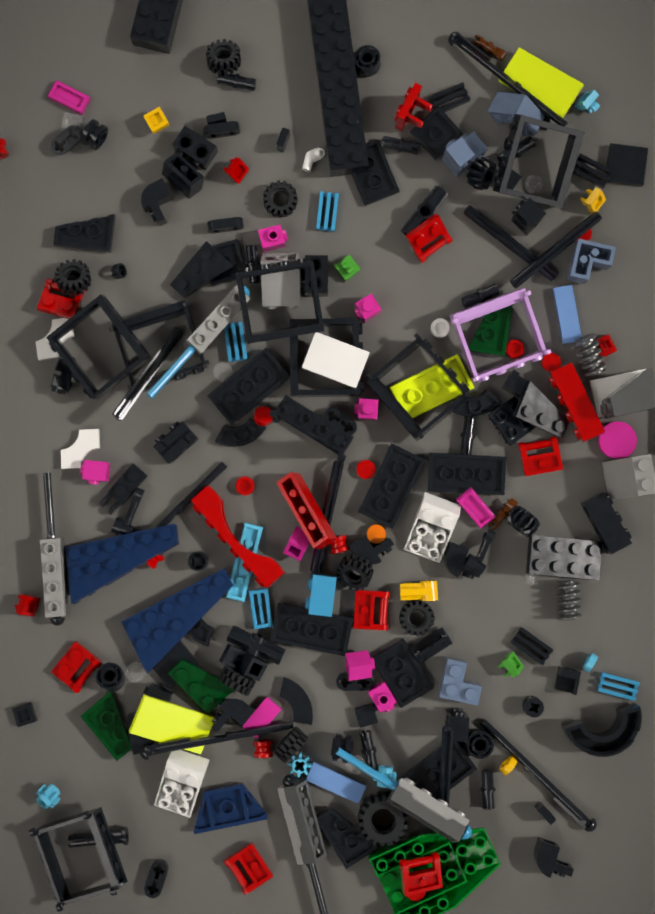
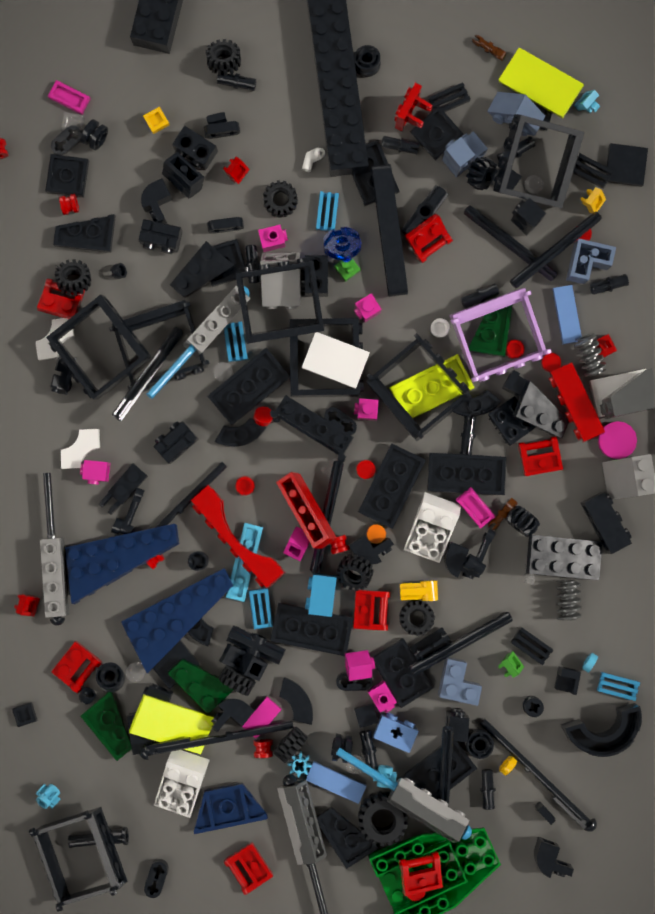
black tile [276,127,290,153] -> none
black bar [448,32,568,127] -> none
none -> black tile [45,154,89,197]
none -> red wheel [59,194,79,215]
none -> black hinge [79,687,96,705]
none -> black brick [138,219,183,254]
none -> clear blue plate [323,227,362,262]
none -> black beam [371,164,408,297]
none -> medium blue brick [373,712,419,753]
none -> black axle [409,612,513,675]
none -> black axle [590,274,629,295]

